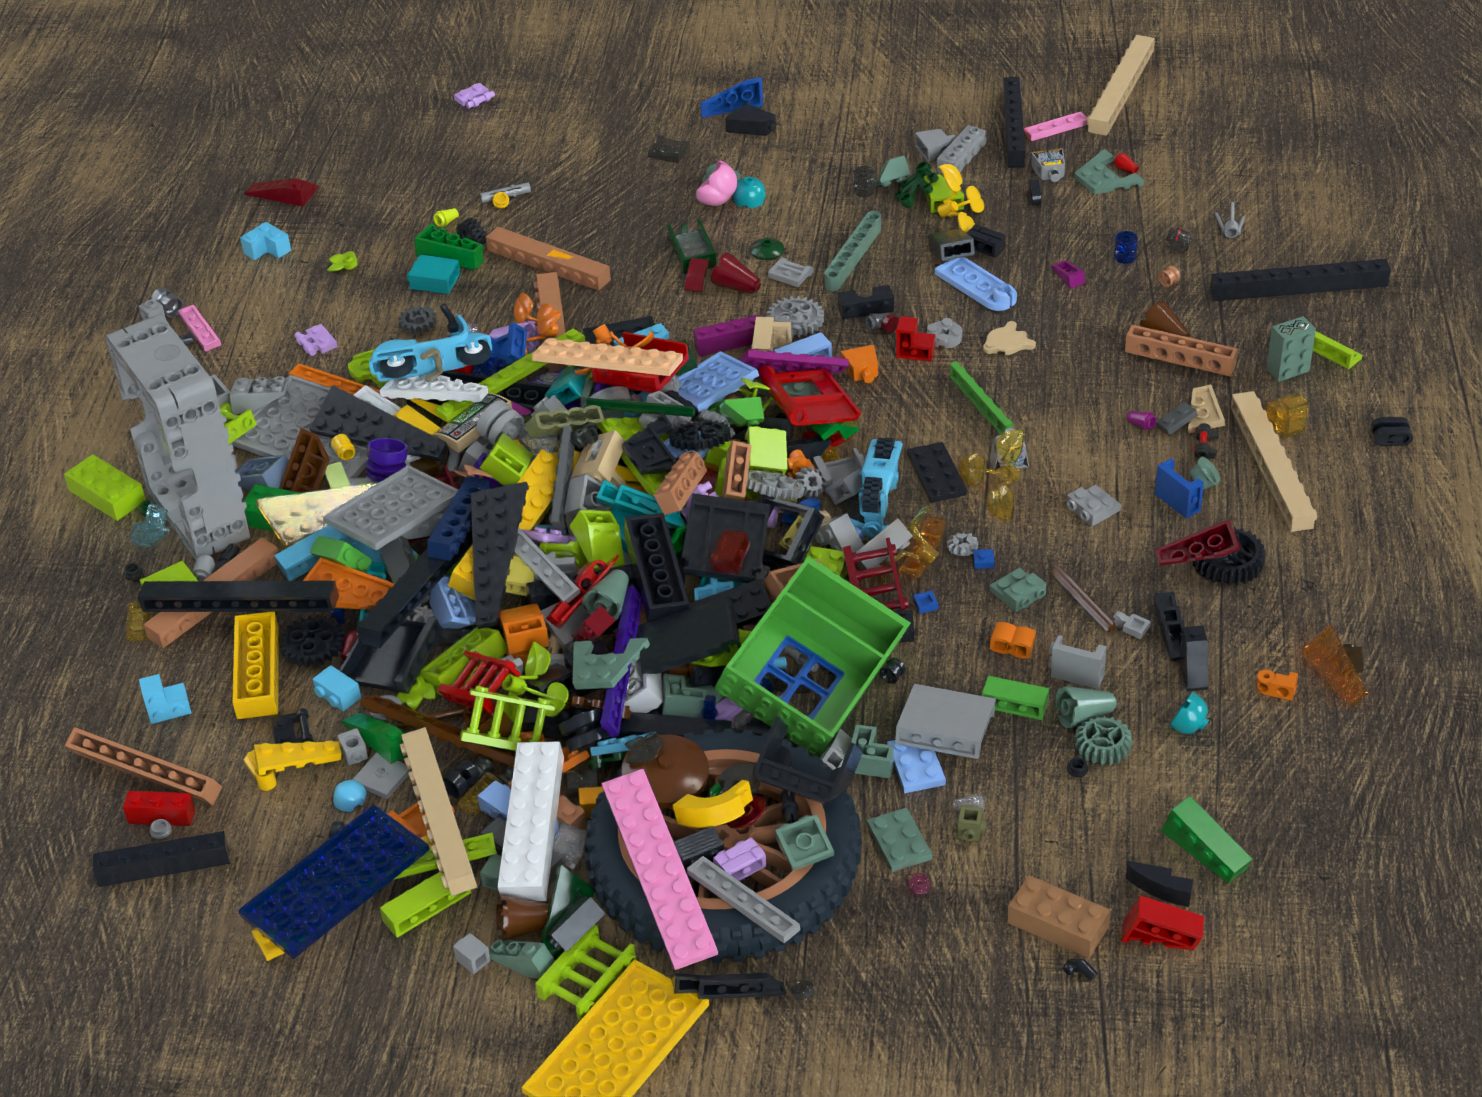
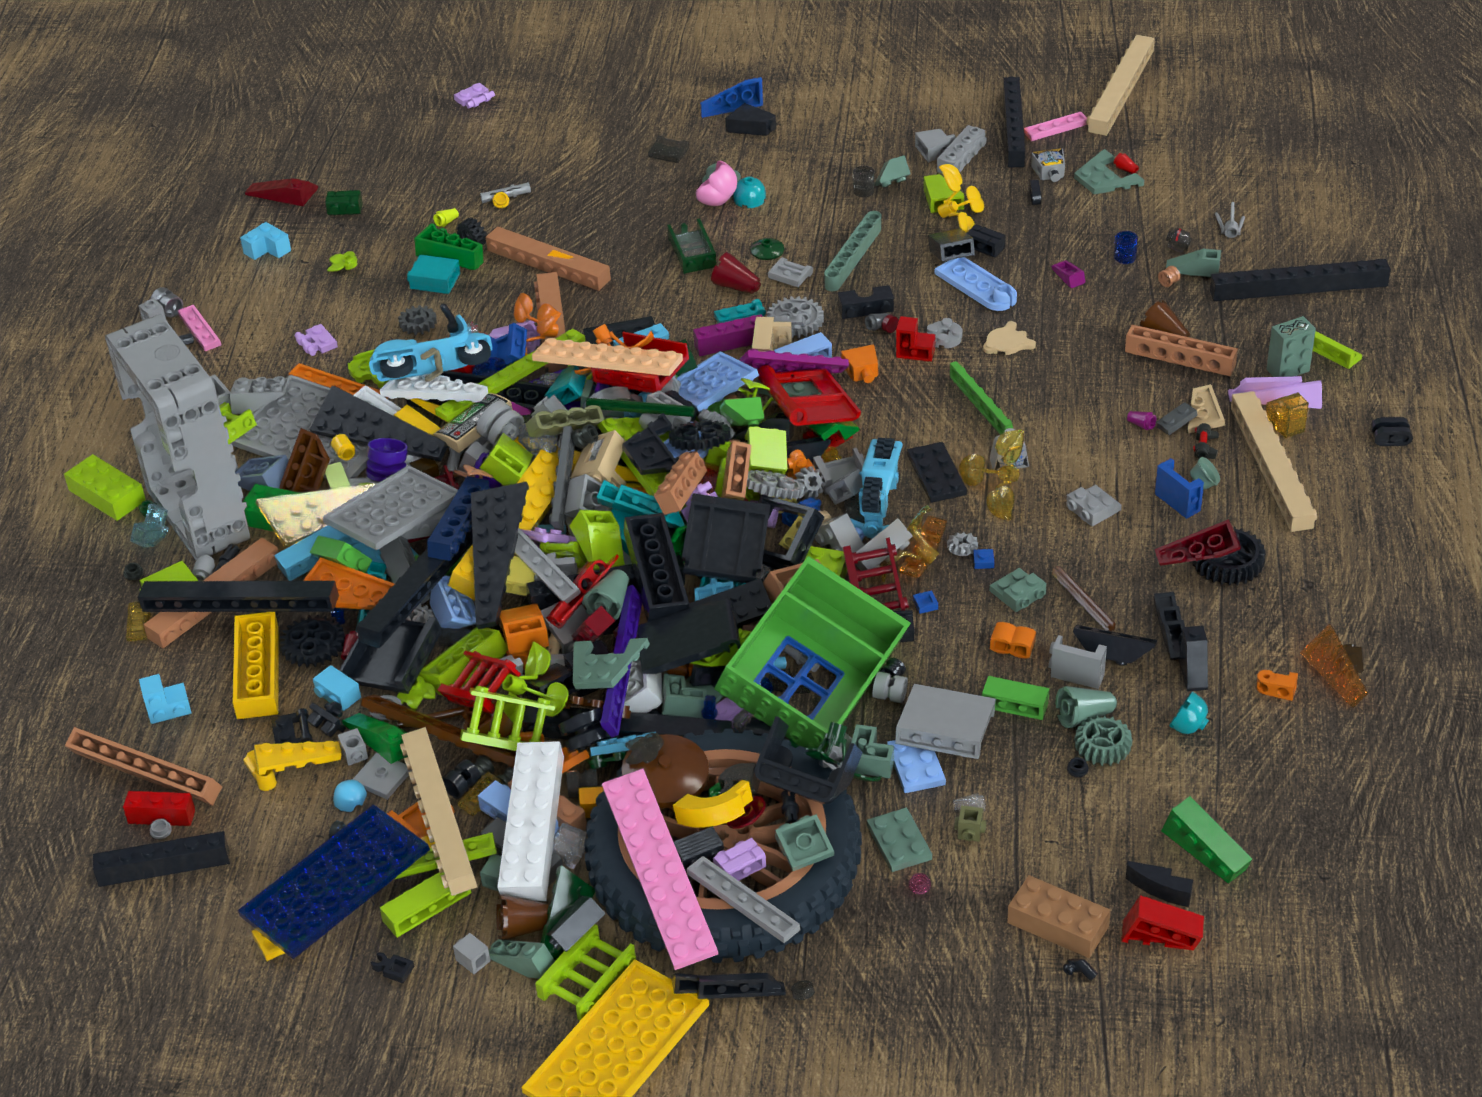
dark red slope [684,258,709,293] -> none
clear red brick [710,530,751,575] -> none
dark green plant [894,161,939,208] -> none
light grey plate [1113,611,1151,639] -> none
none -> black hips [307,701,346,738]
none -> dark green brick [325,190,363,215]
none -> black plate [371,952,415,983]
none -> teal plate [714,299,766,323]
none -> dark green plant [789,722,882,782]
none -> light grey wheel [872,672,908,703]
none -> black wedge [1073,625,1158,665]
none -> sand green slope [1166,249,1221,277]
none -> lavender wedge [1228,376,1322,409]

